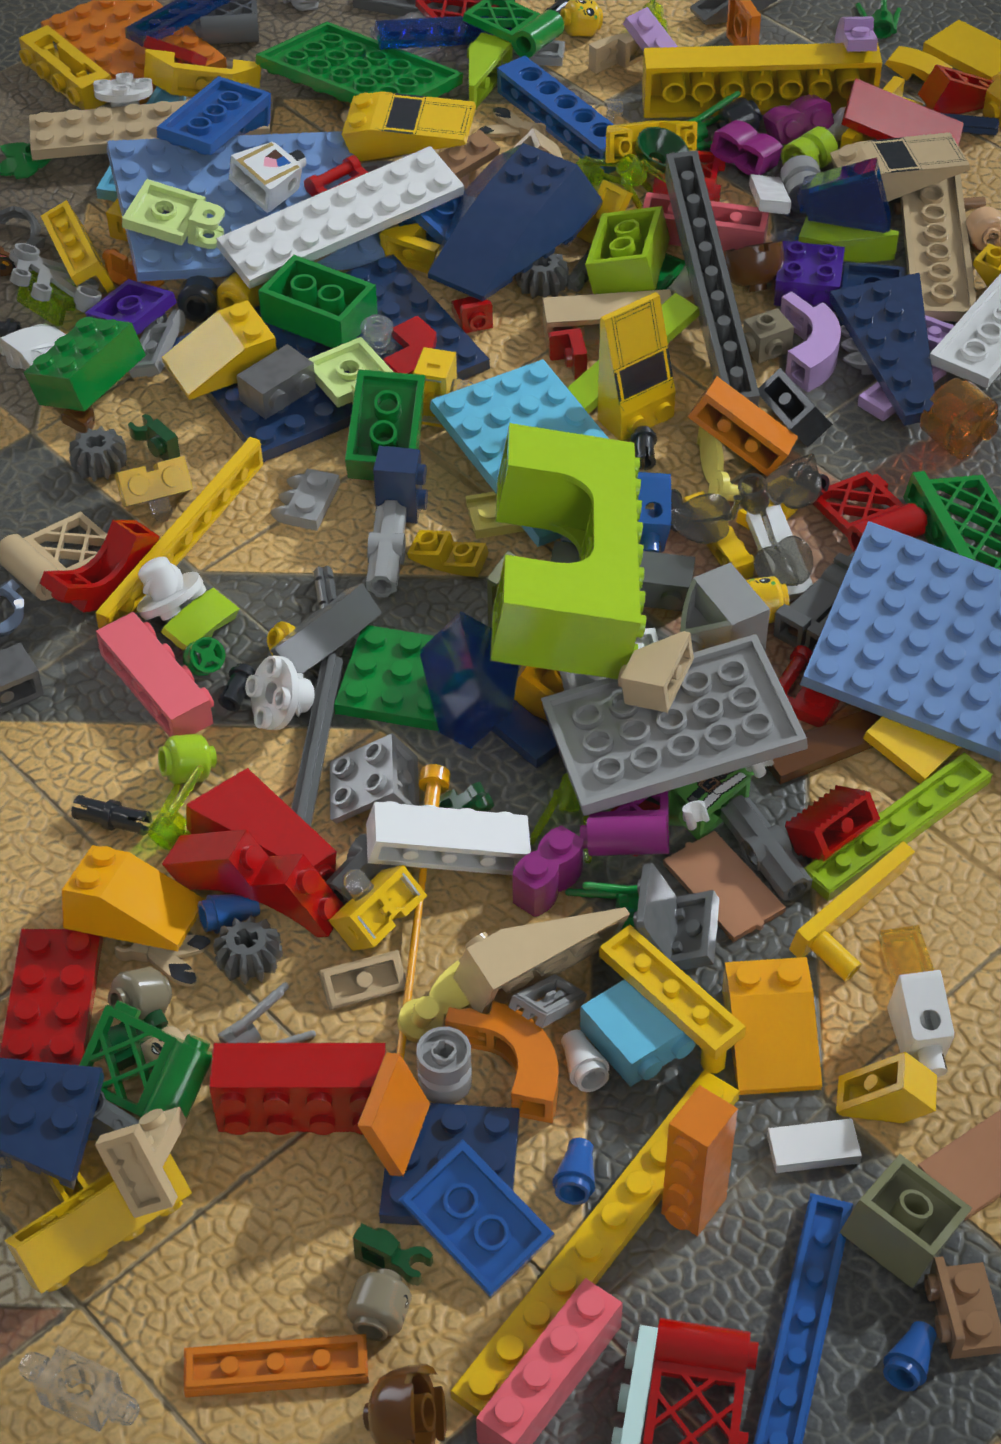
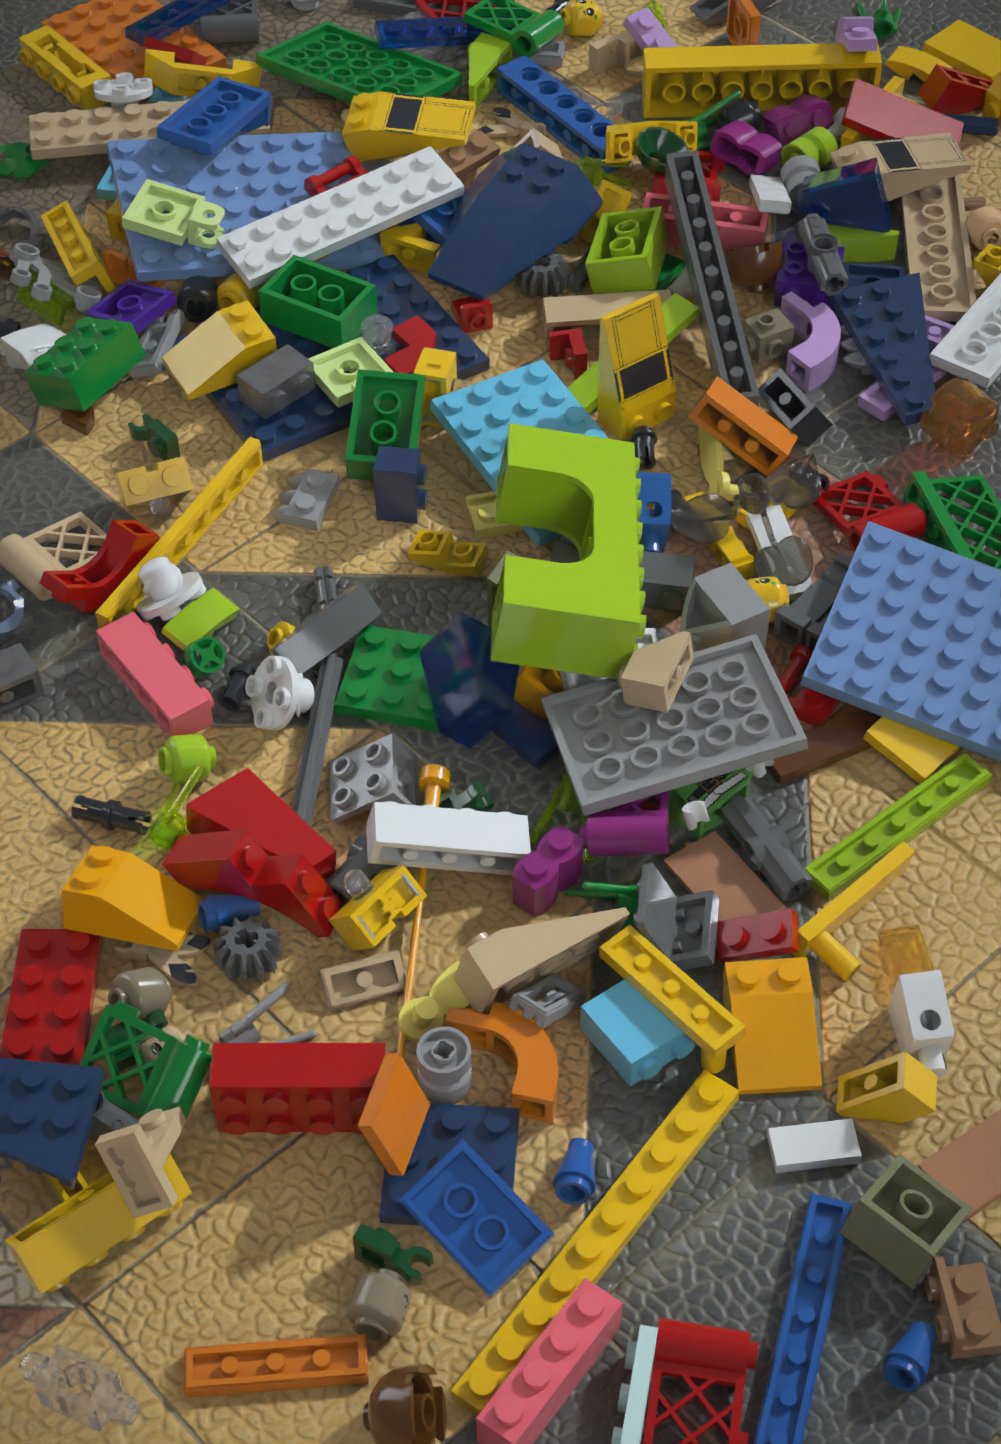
dark grey gear [69,426,127,482] -> none
white torso [229,142,307,213] -> none
light grey piece [366,500,407,597] -> none
white cone [561,1030,609,1092] -> none
clear neon green plant [616,153,666,209] -> none
orange brick [661,1085,738,1237] -> none
red brick [785,785,880,861] -> none
none -> red plate [717,908,799,964]
none -> dark grey piece [798,213,849,296]

